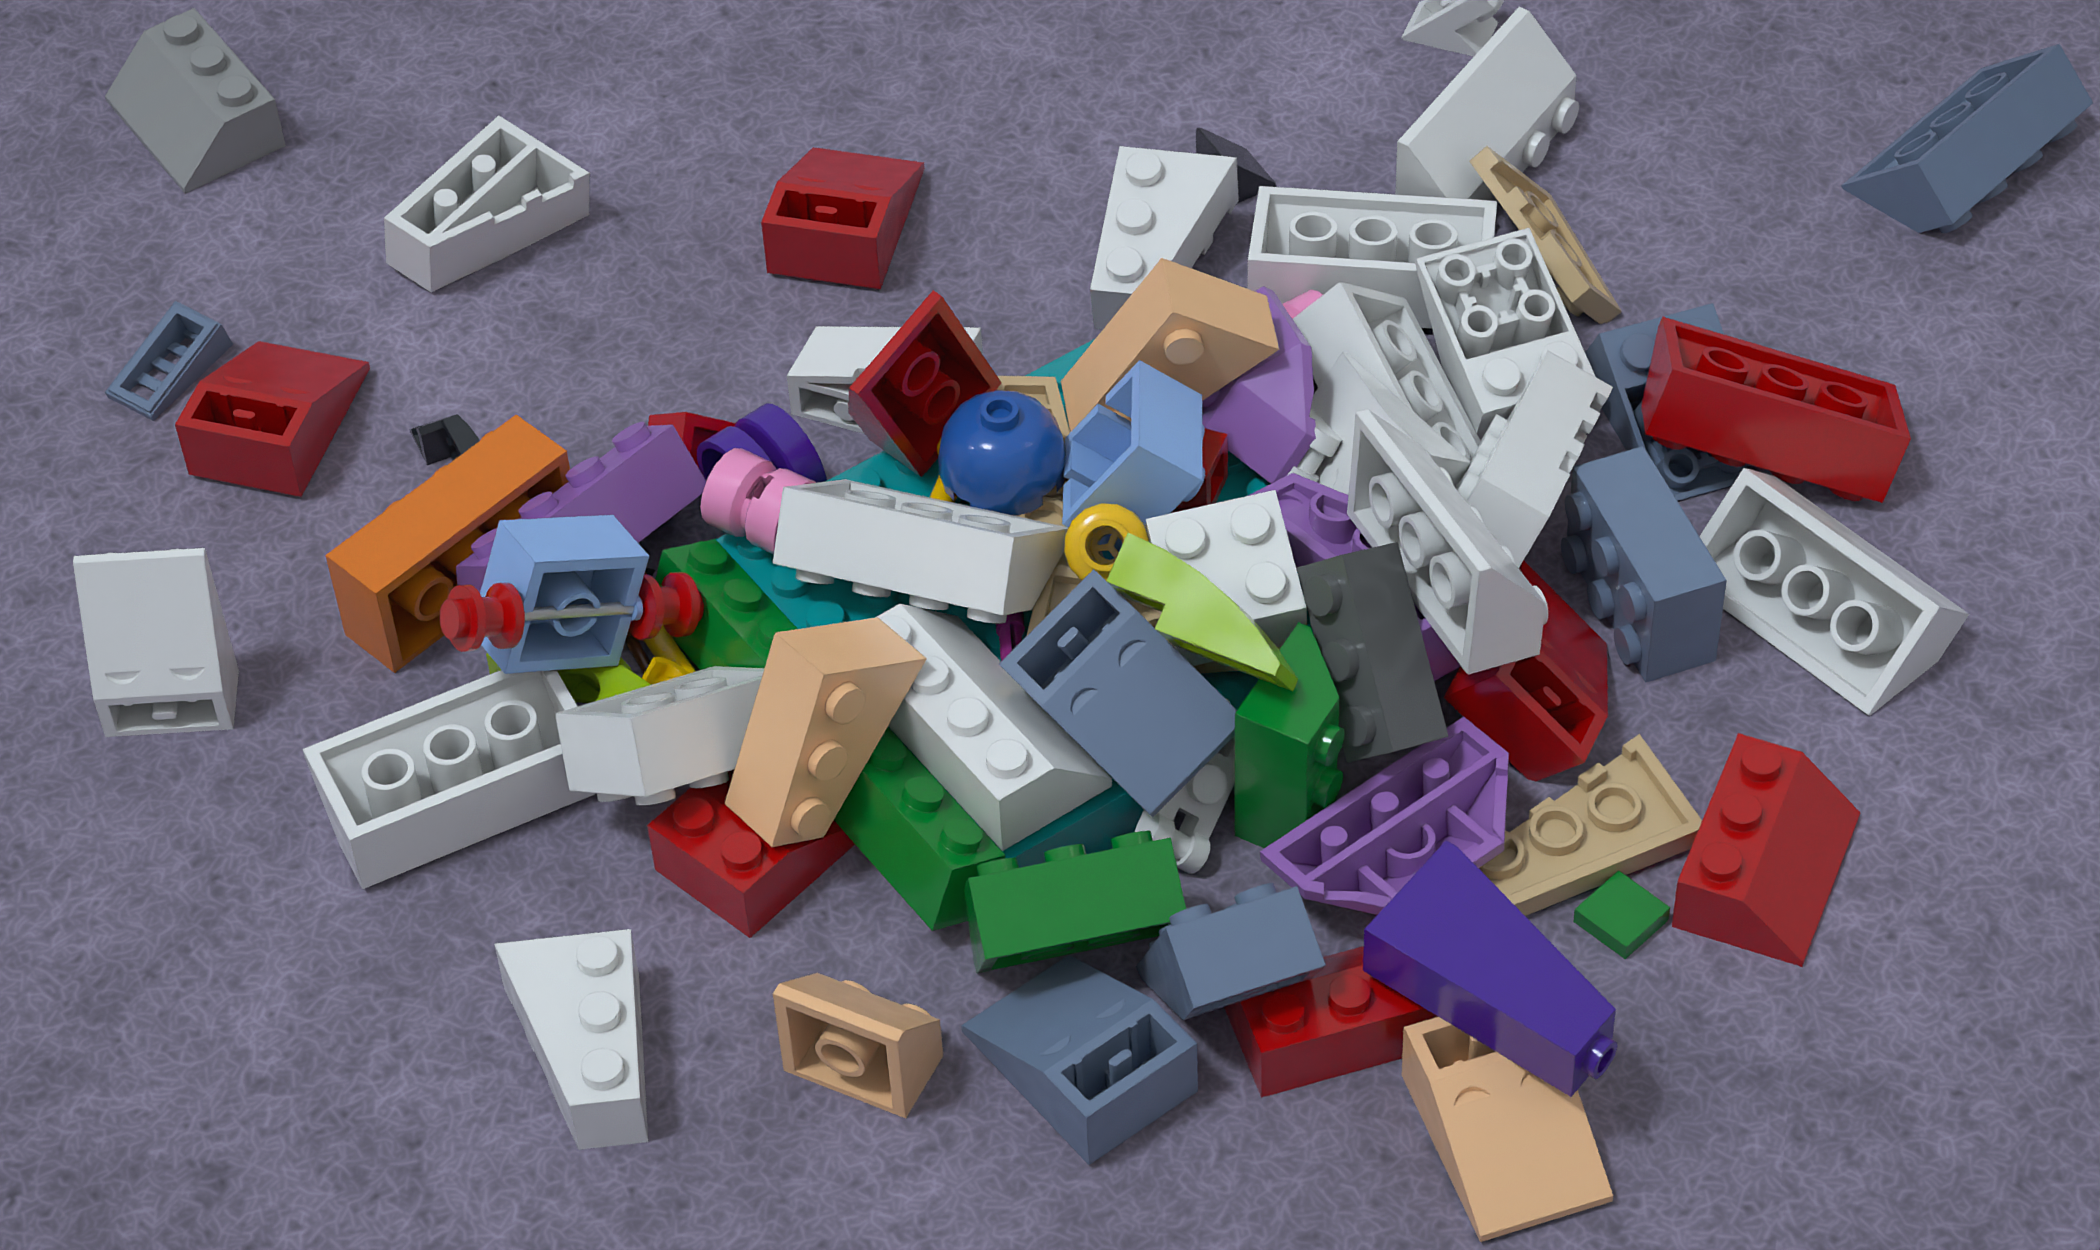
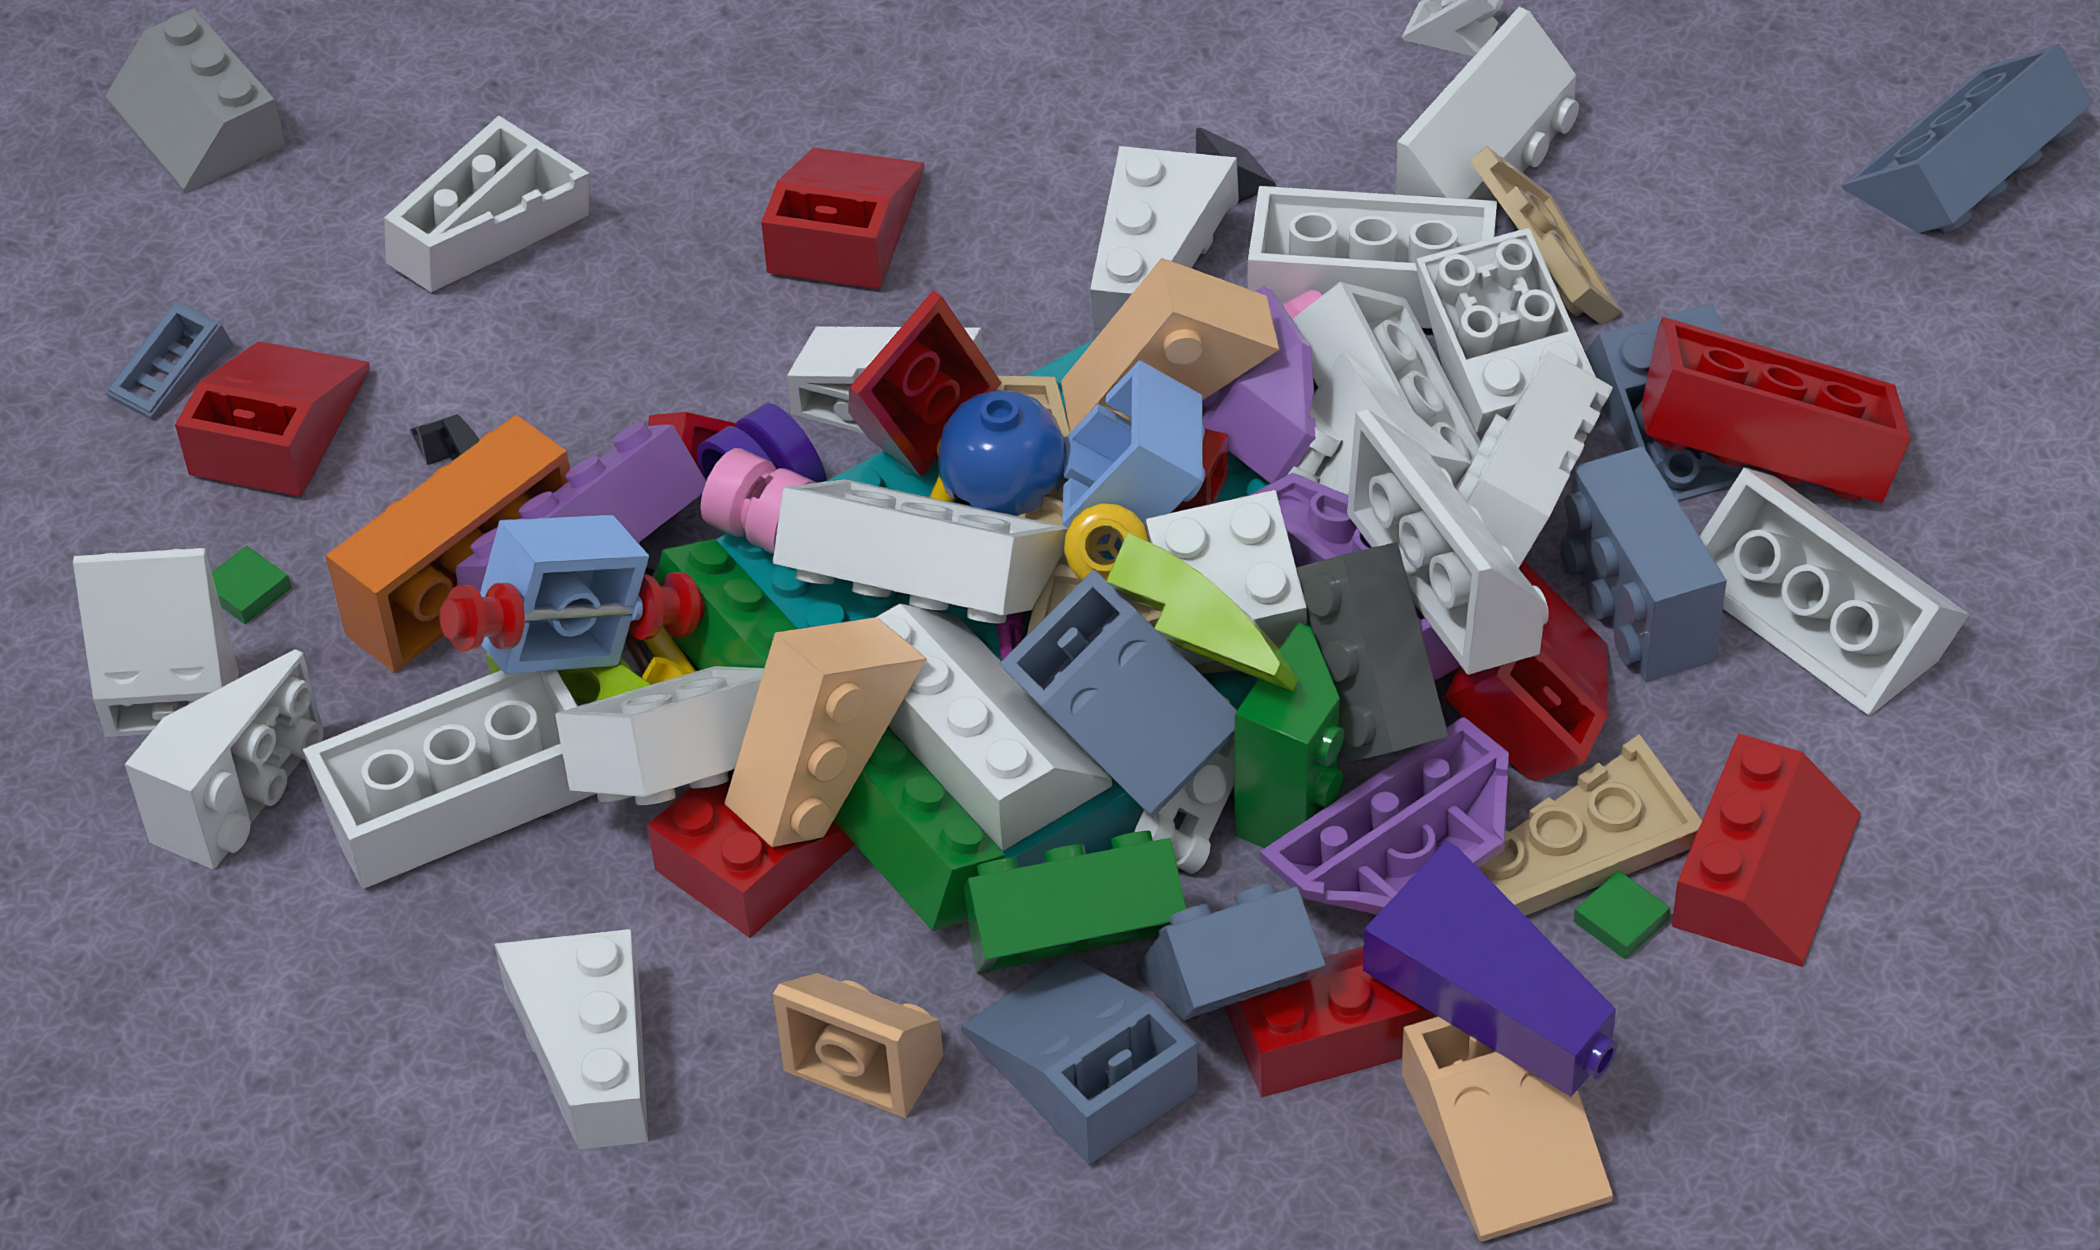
none -> white slope [125,649,324,870]
none -> green tile [212,545,291,624]

